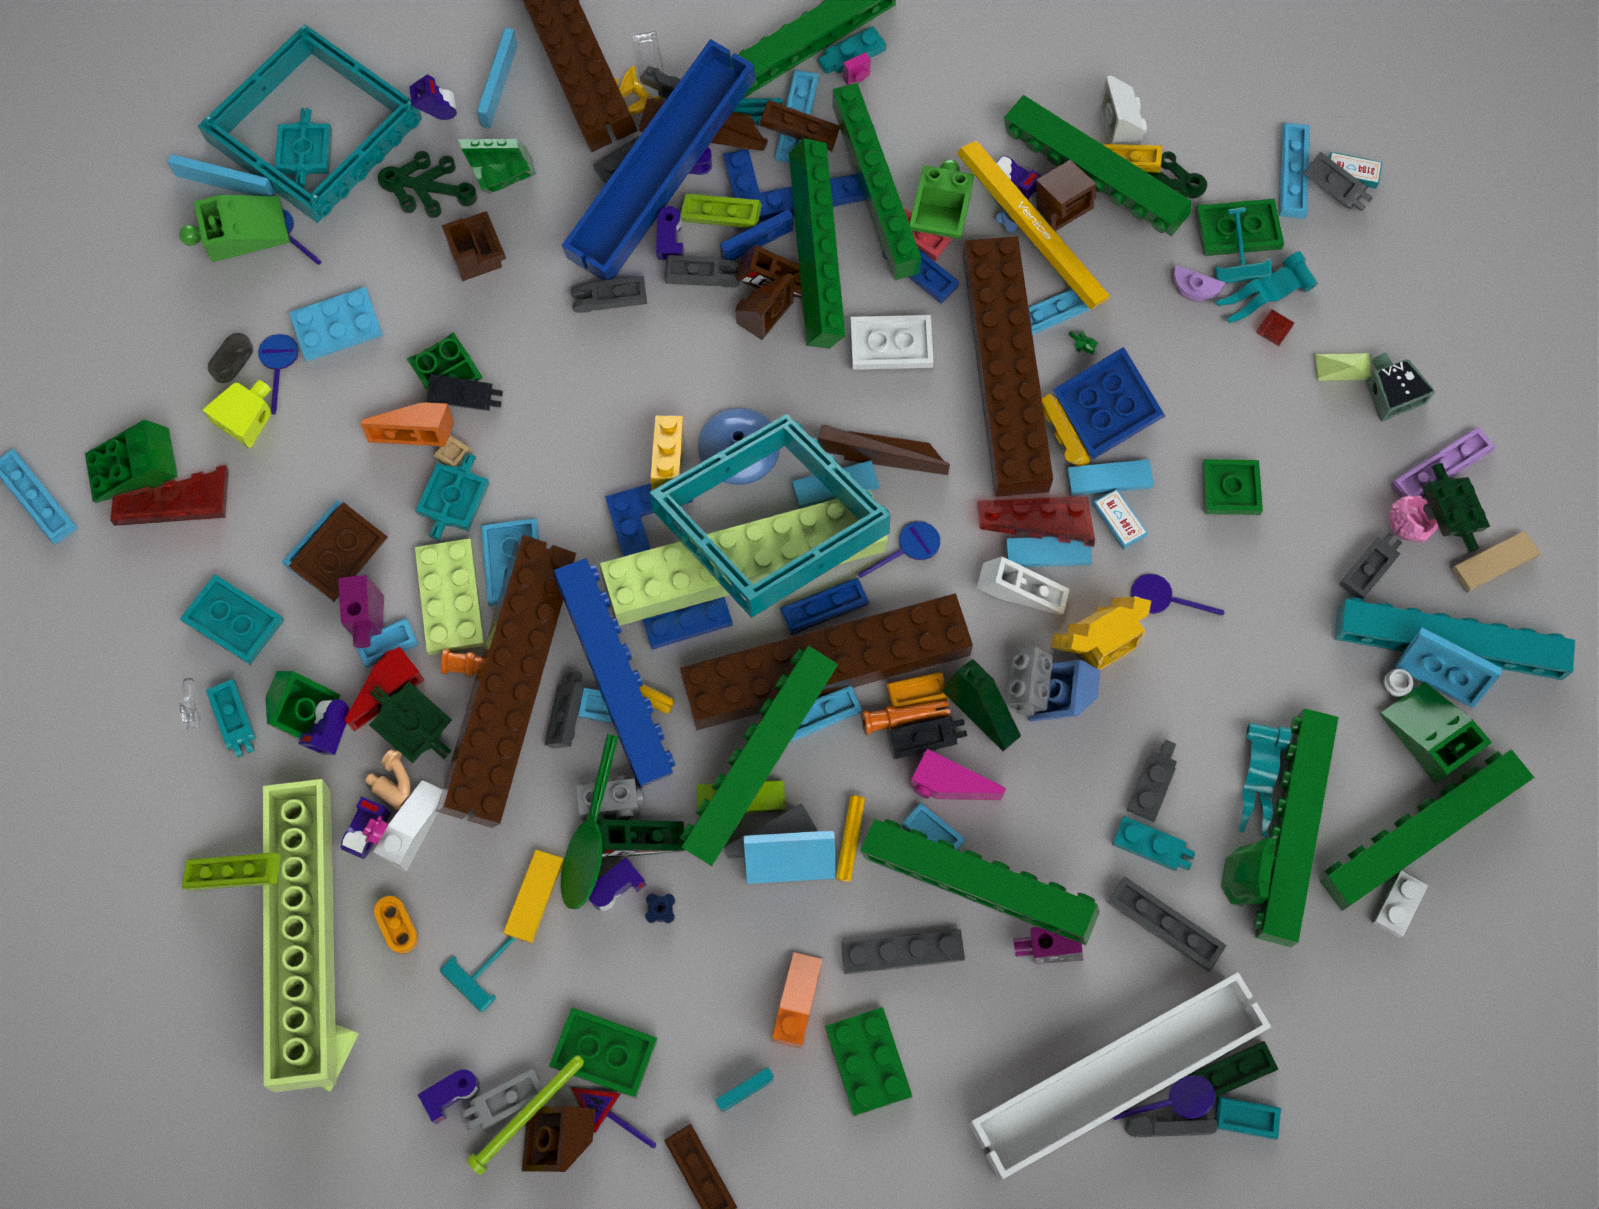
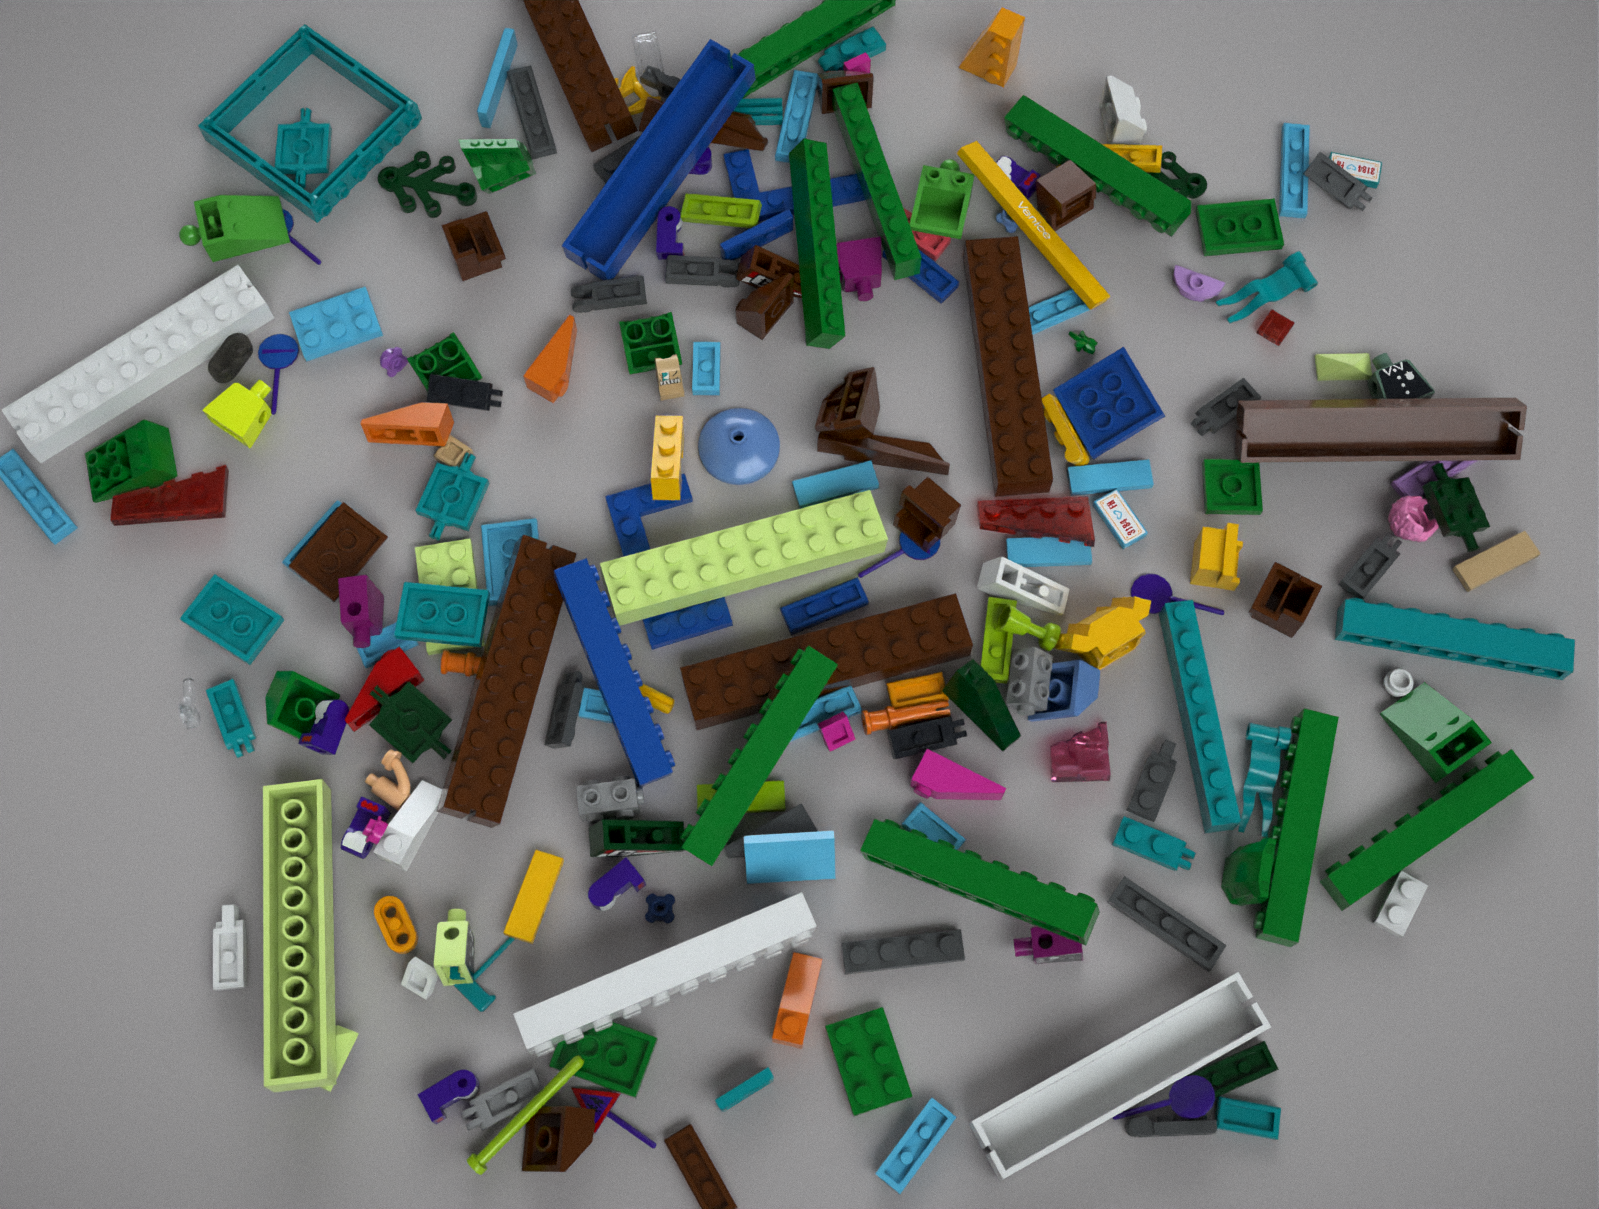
medium azure tile [168,154,275,196] -> none
lime tile [182,852,281,891] -> none
dark purple leg [409,74,457,120] -> none
green piece [561,734,618,909] -> none
teal window [650,414,891,618] -> none
reddish brown tile [760,100,840,152] -> none
yellow axle [836,795,865,882] -> none
white plate [850,315,934,370] -> none
teal piece [1215,207,1272,284] -> none
medium azure tile [1394,628,1503,708] -> none
none -> white piece [2,265,274,463]
none -> white hinge [213,904,247,991]
none -> medium lavender plate [380,347,408,377]
none -> teal plate [394,582,490,647]
none -> white plate [401,957,439,1000]
none -> yellowish green torso [434,909,475,986]
none -> dark grey tile [507,65,557,160]
none -> white piece [513,892,817,1057]
none -> orange slope [523,315,577,403]
none -> green slope [619,312,682,375]
none -> tan leg [655,354,685,401]
none -> medium azure plate [692,342,721,395]
none -> reddish brown wedge [815,367,880,440]
none -> reddish brown slope [817,70,874,114]
none -> dark pink plate [817,712,855,752]
none -> magenta torso [837,236,882,302]
none -> medium azure plate [875,1098,956,1194]
none -> reddish brown plate [893,477,961,552]
none -> light orange wedge [958,7,1025,88]
none -> lime plate [980,597,1017,684]
none -> lime piece [997,604,1061,651]
none -> clear pink slope [1050,721,1111,782]
none -> teal brick [1159,600,1241,834]
none -> dark grey hinge [1190,378,1261,436]
none -> yellow plate [1190,523,1243,591]
none -> reddish brown piece [1234,397,1527,463]
none -> reddish brown plate [1249,562,1322,638]

